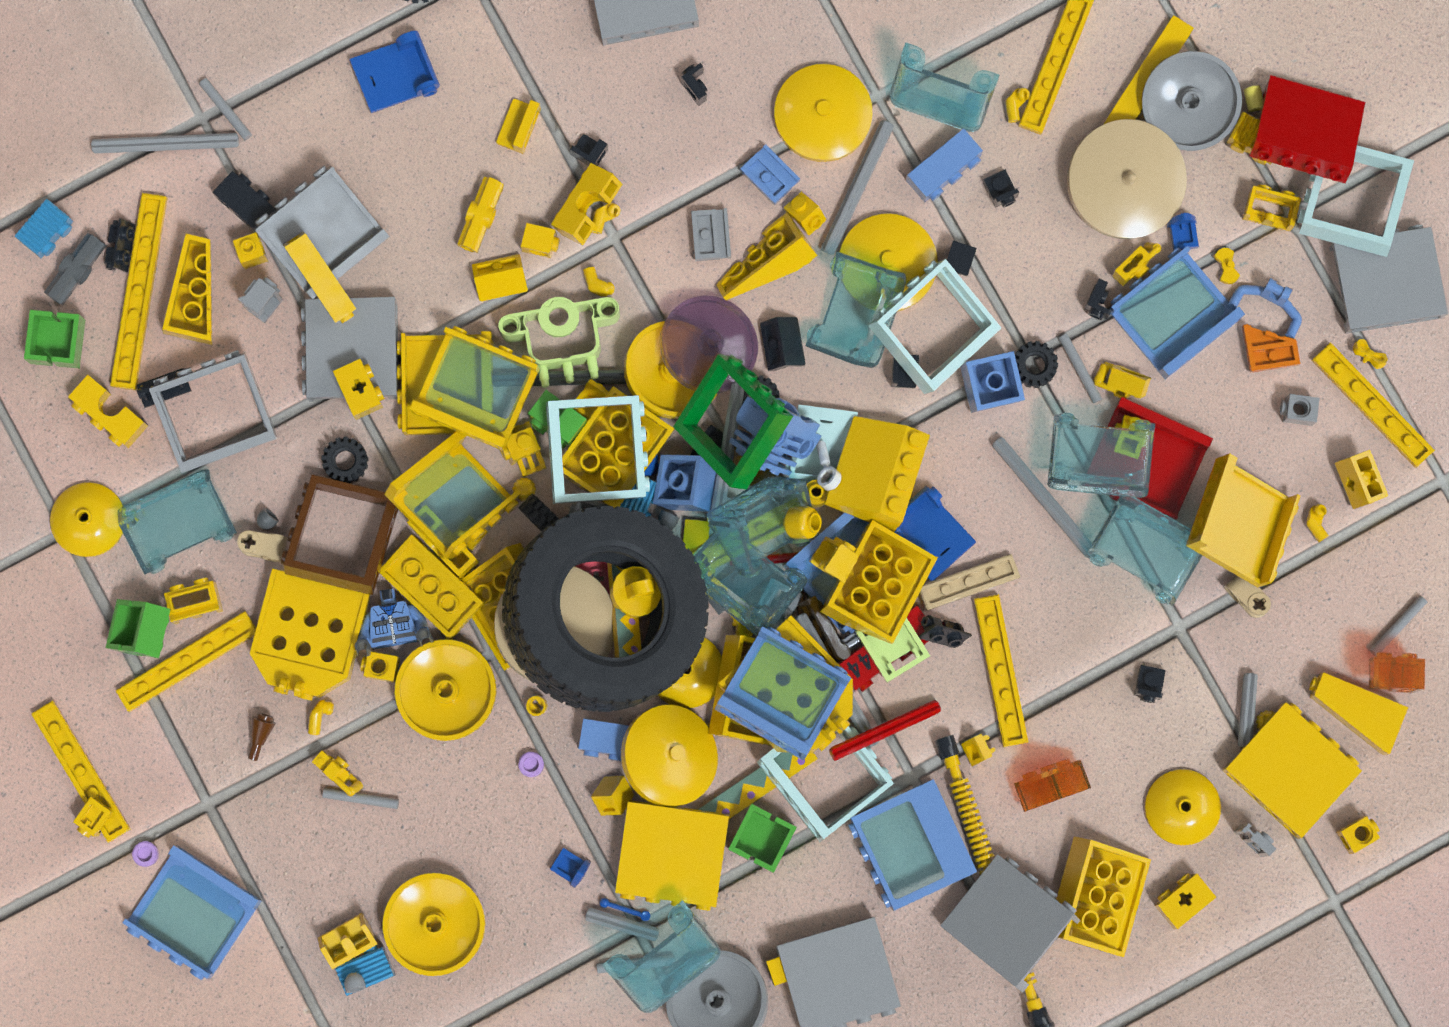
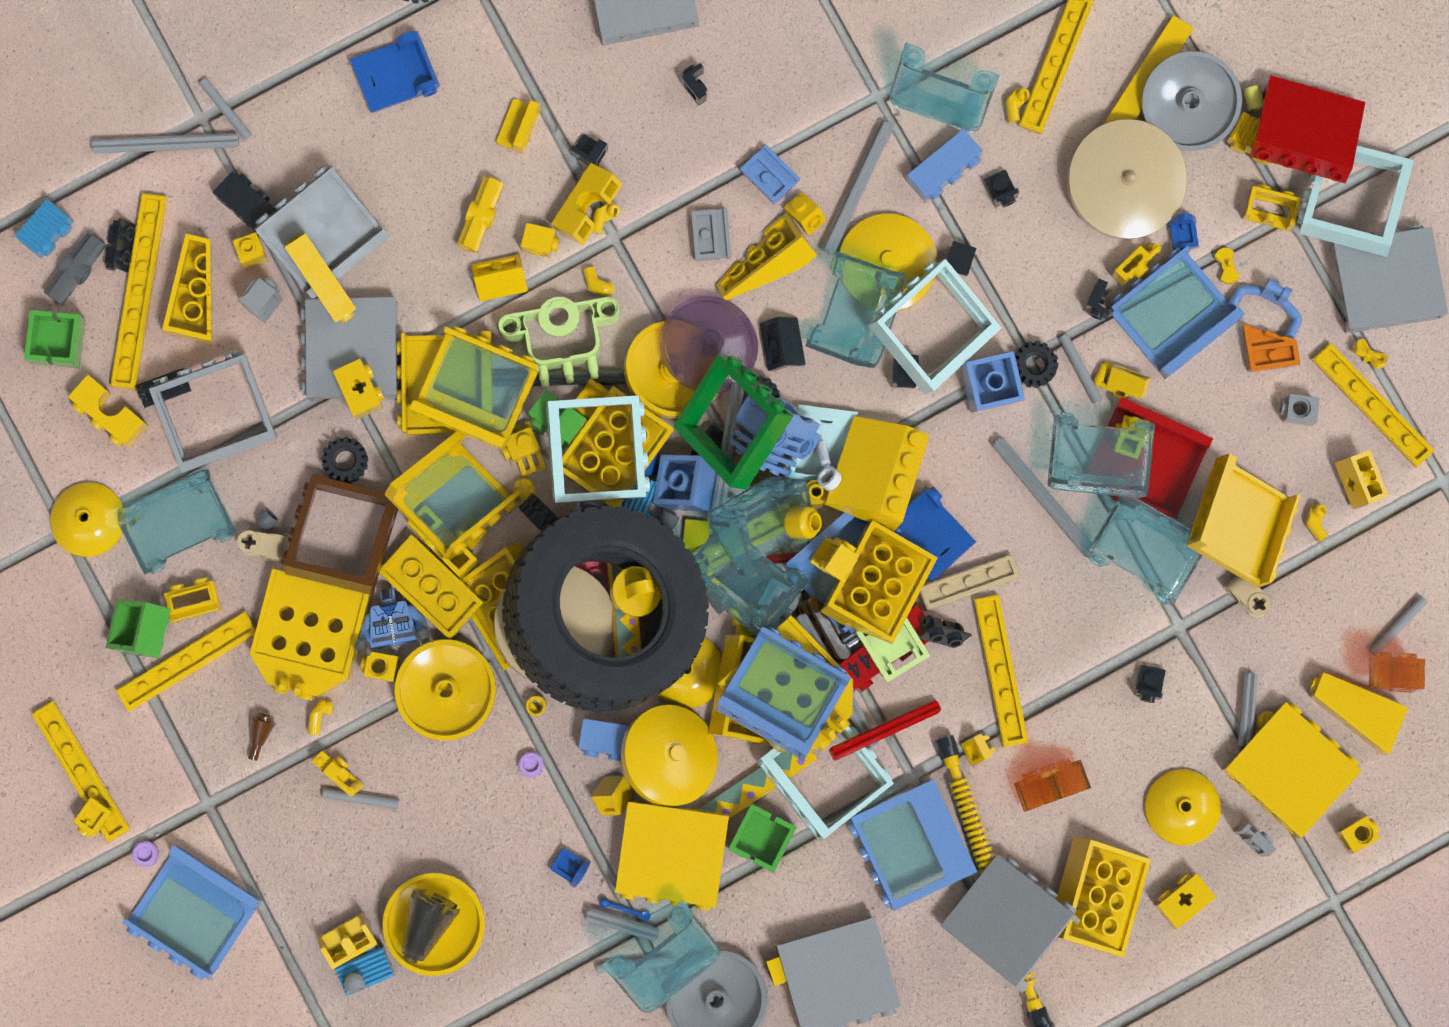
yellow dish [774,64,872,162] -> none
none -> clear smoke cone [400,888,460,963]

